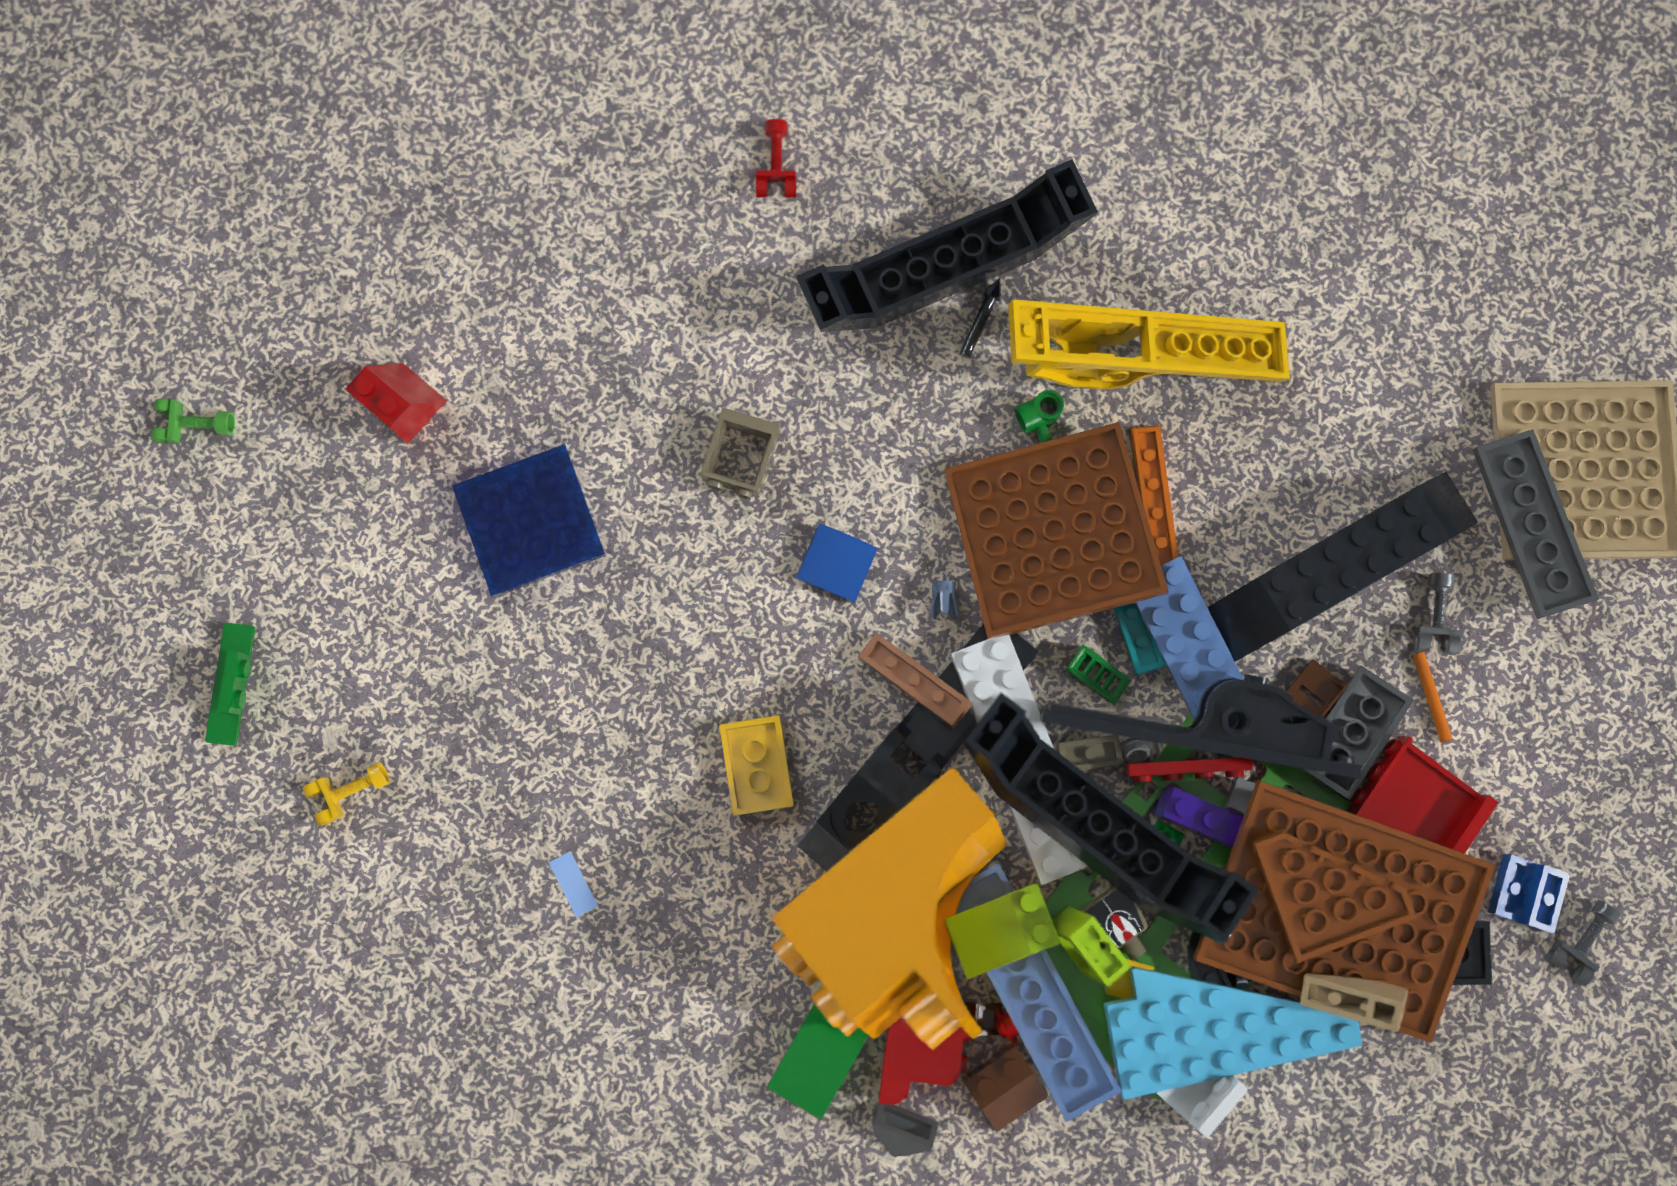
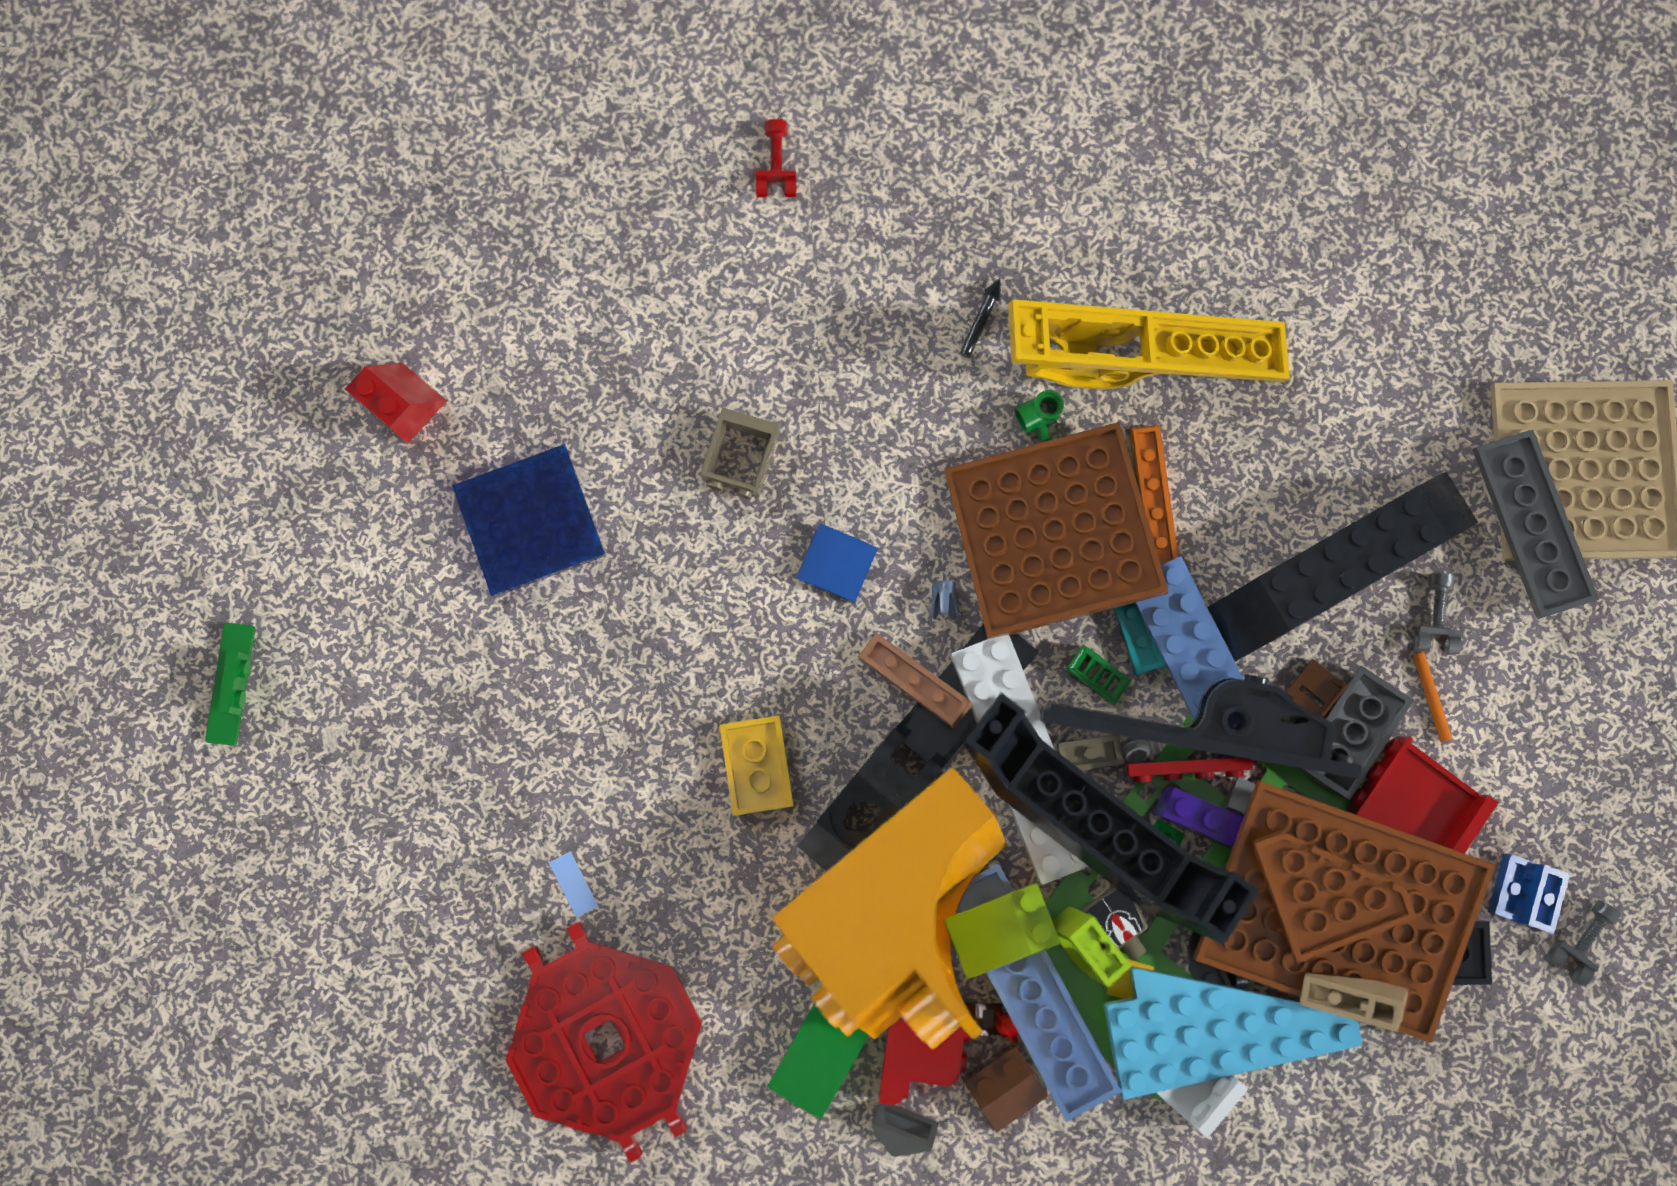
bright green bar [151,399,235,444] -> none
yellow bar [302,762,390,826] -> none
black slope [796,159,1098,332] -> none
none -> red plate [505,922,702,1163]

